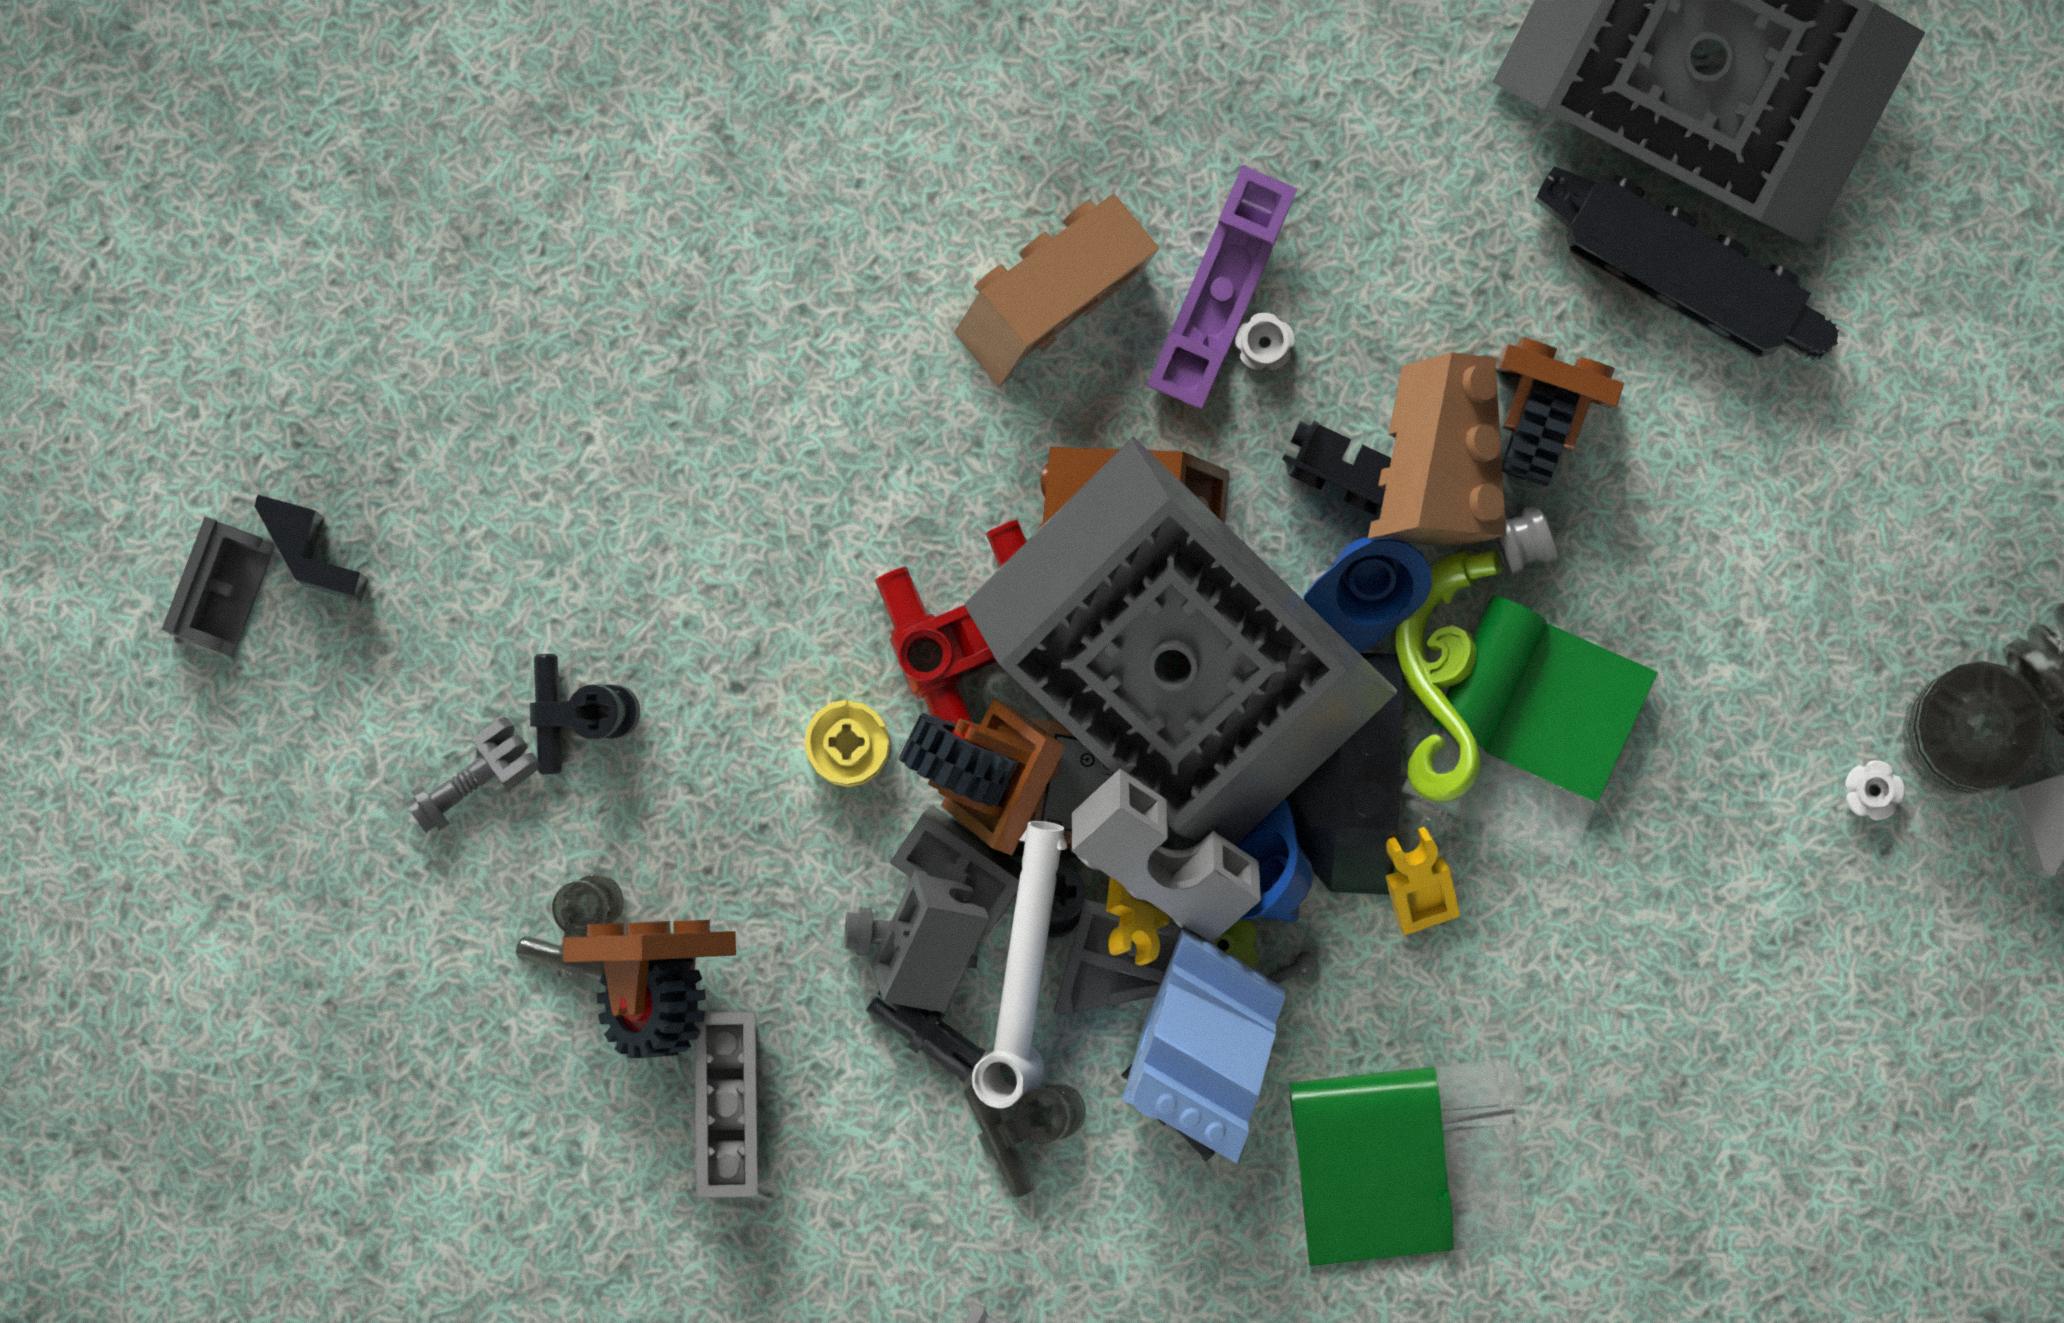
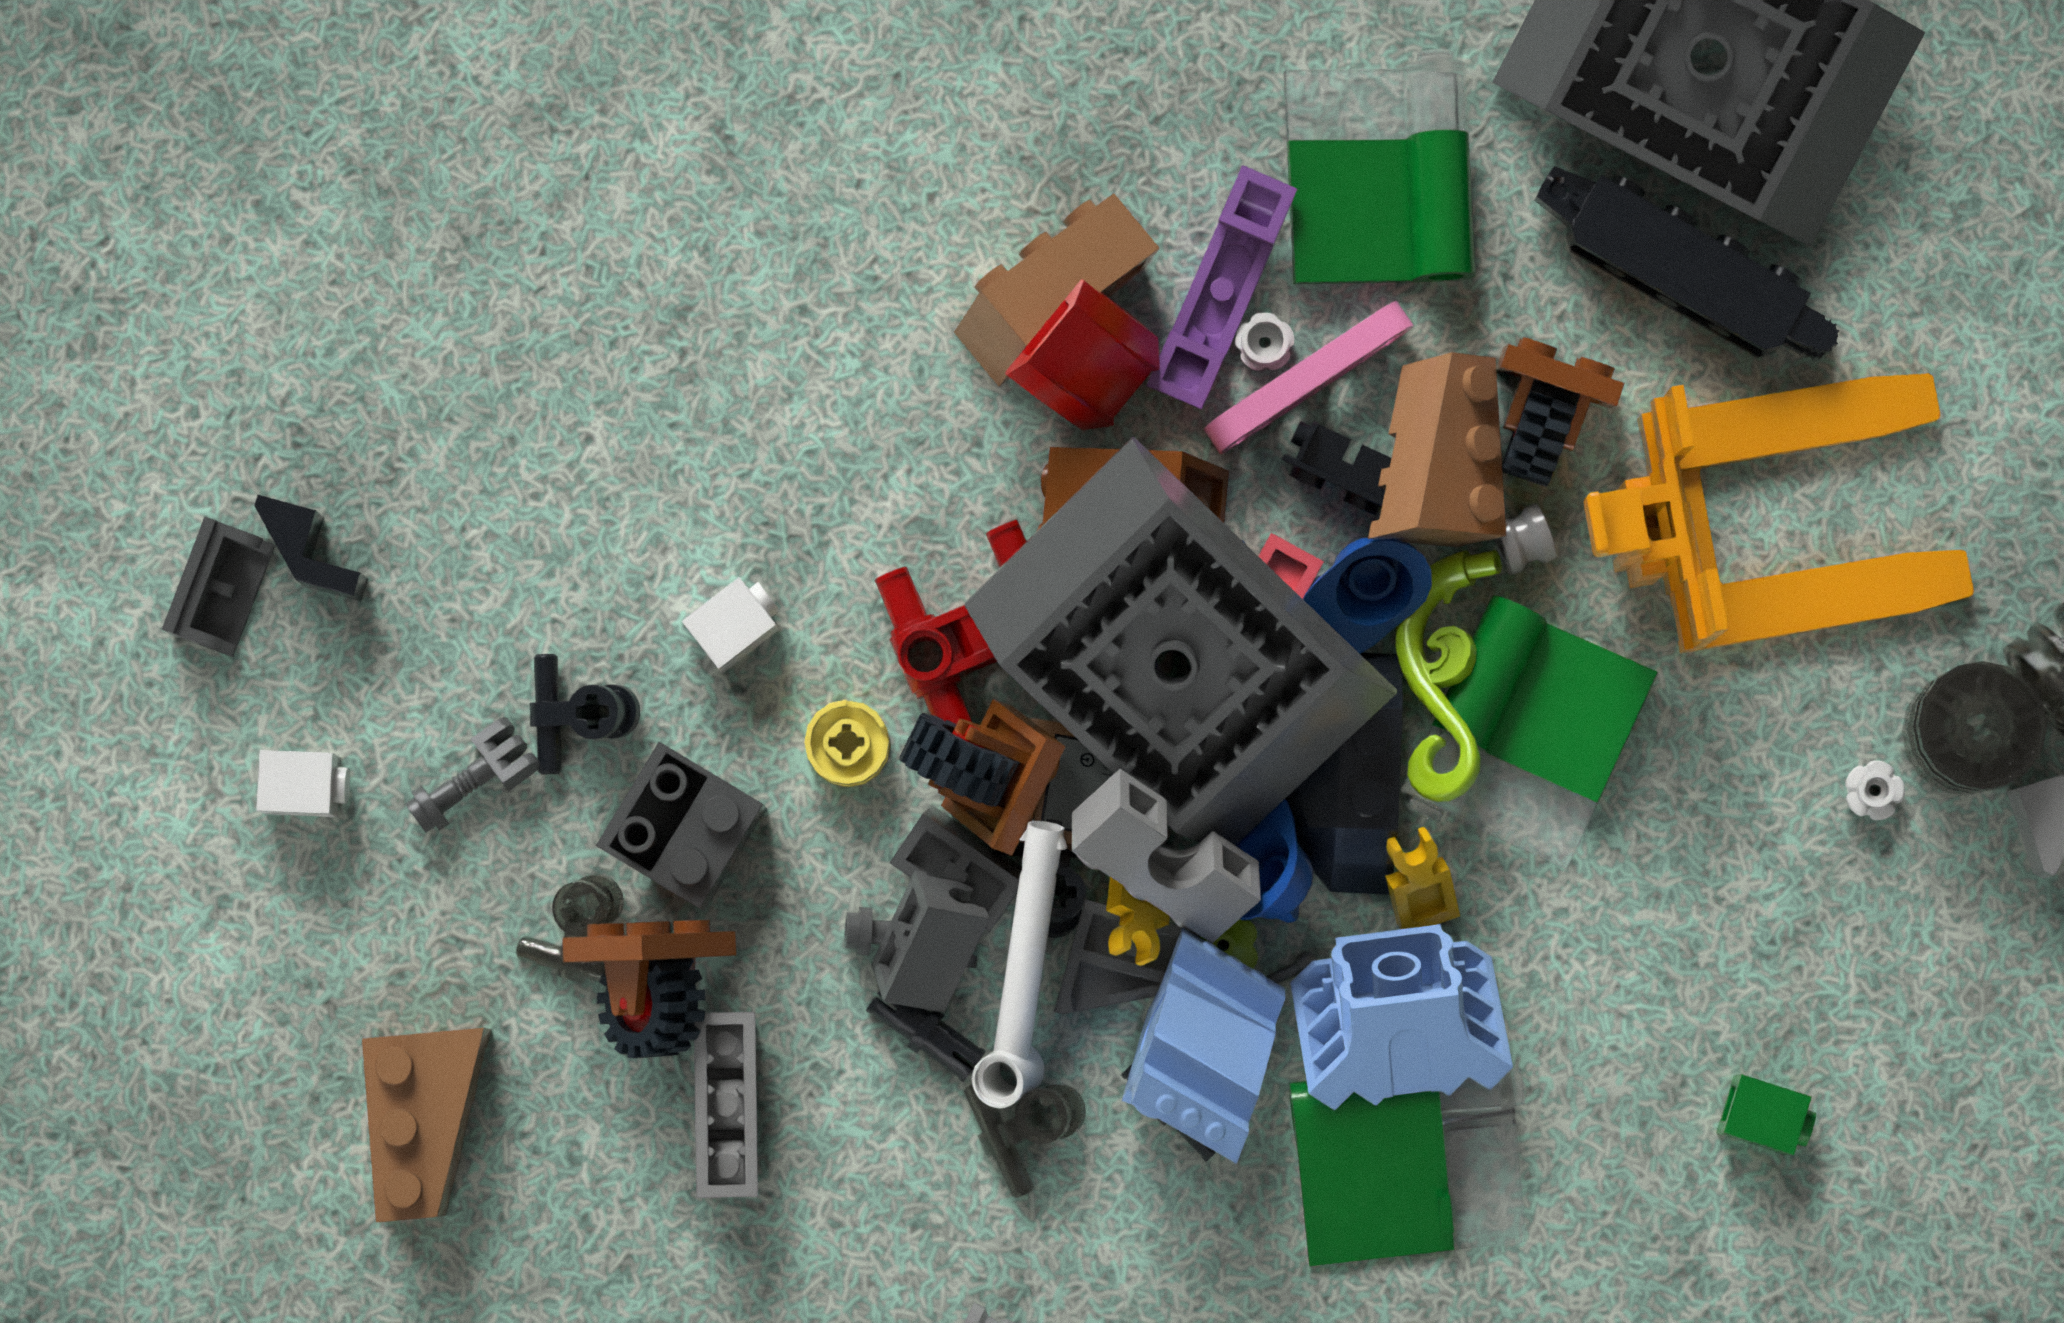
none -> white brick [256,750,350,817]
none -> medium nougat wedge [362,1028,492,1222]
none -> dark grey slope [596,742,767,912]
none -> white brick [682,577,780,674]
none -> red slope [1005,279,1160,430]
none -> bright pink beam [1203,301,1414,454]
none -> coral plate [1258,533,1324,599]
none -> green door [1283,49,1476,284]
none -> light blue slope [1290,924,1513,1110]
none -> light orange piece [1583,373,1974,654]
none -> green brick [1716,1074,1816,1155]

